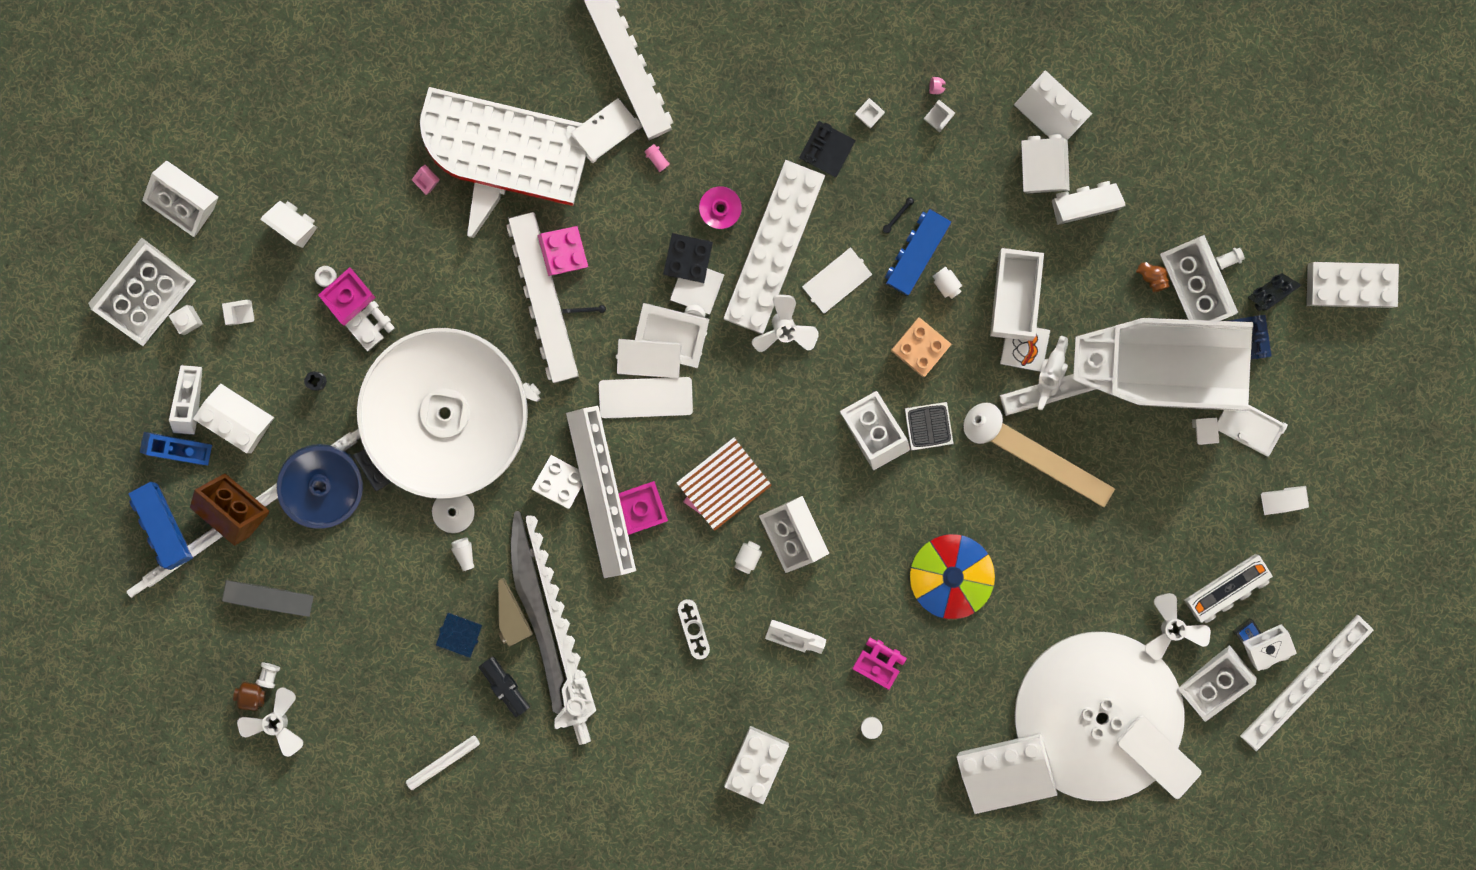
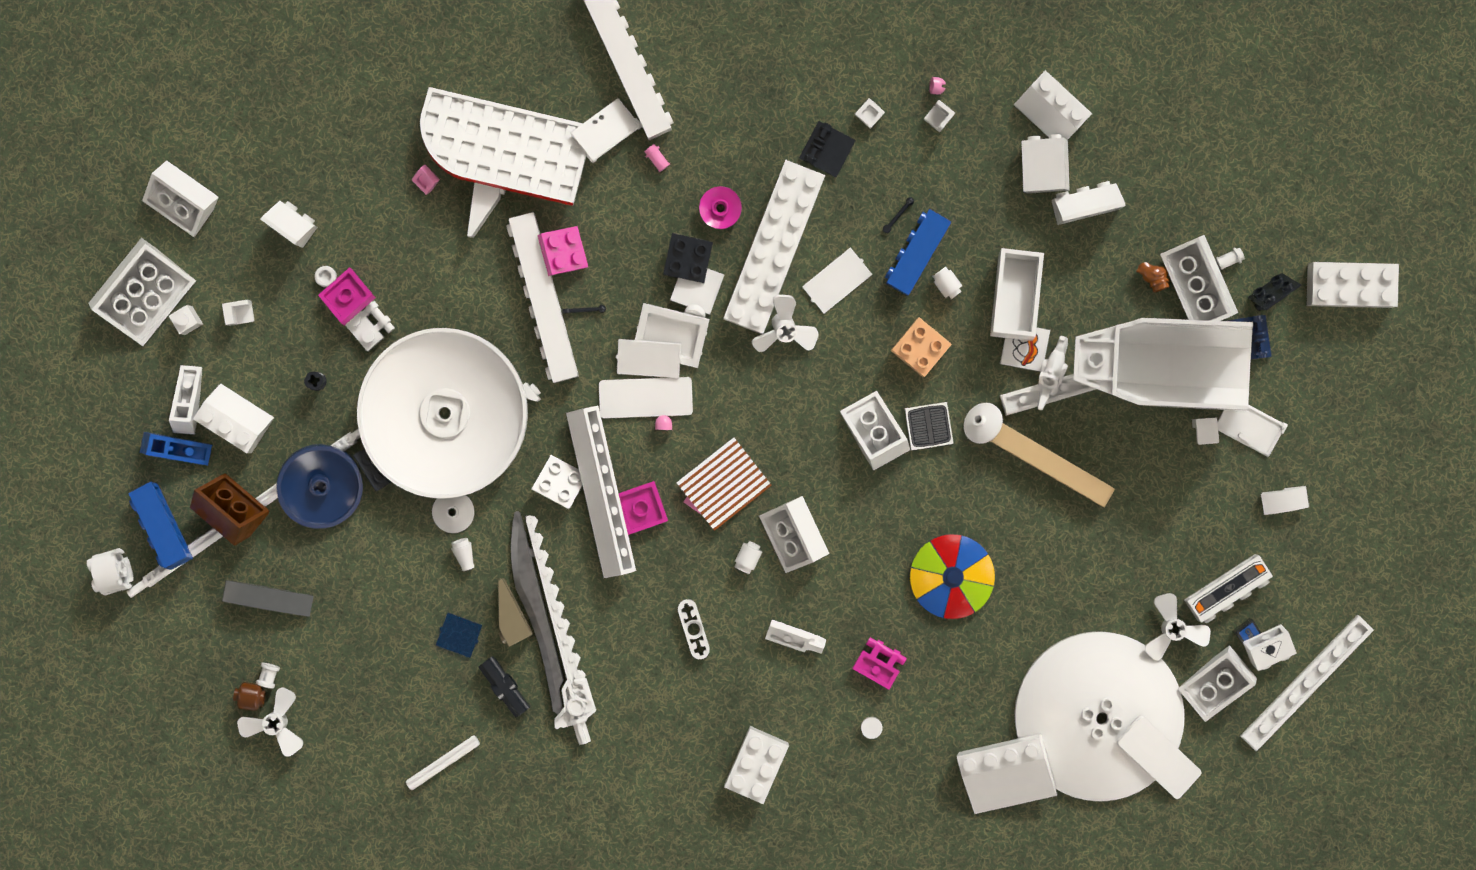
none -> white brick [87,548,133,596]
none -> bright pink hinge [655,415,672,430]

